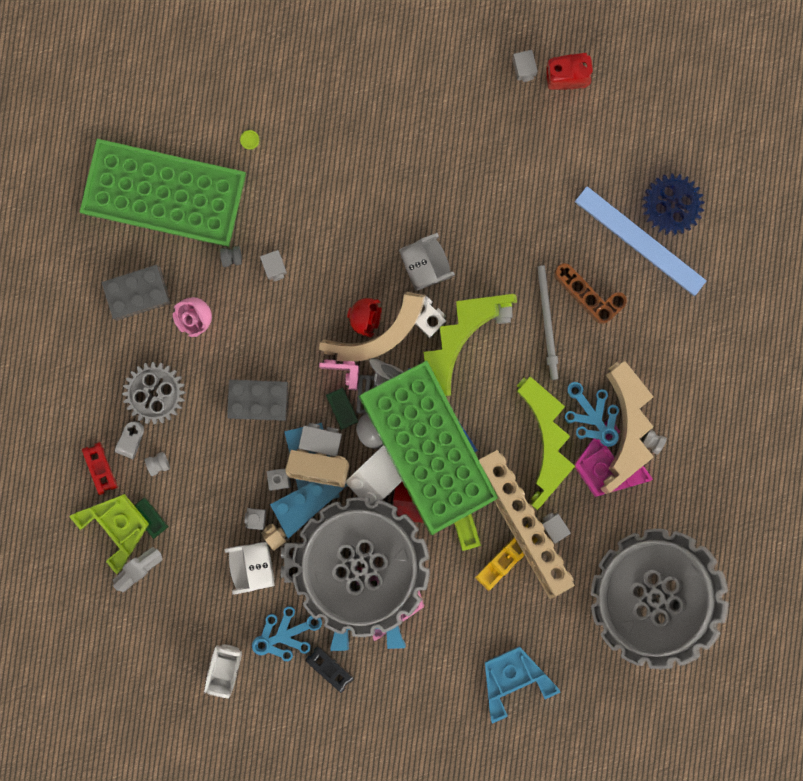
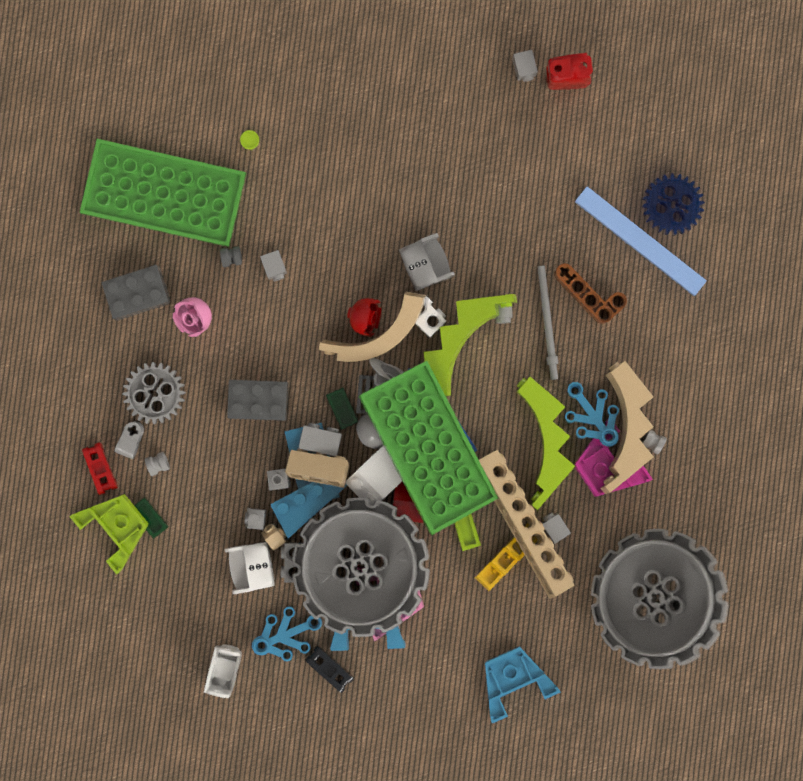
light grey piece [113,547,163,592] -> none
bright pink bracket [319,360,360,390] -> none

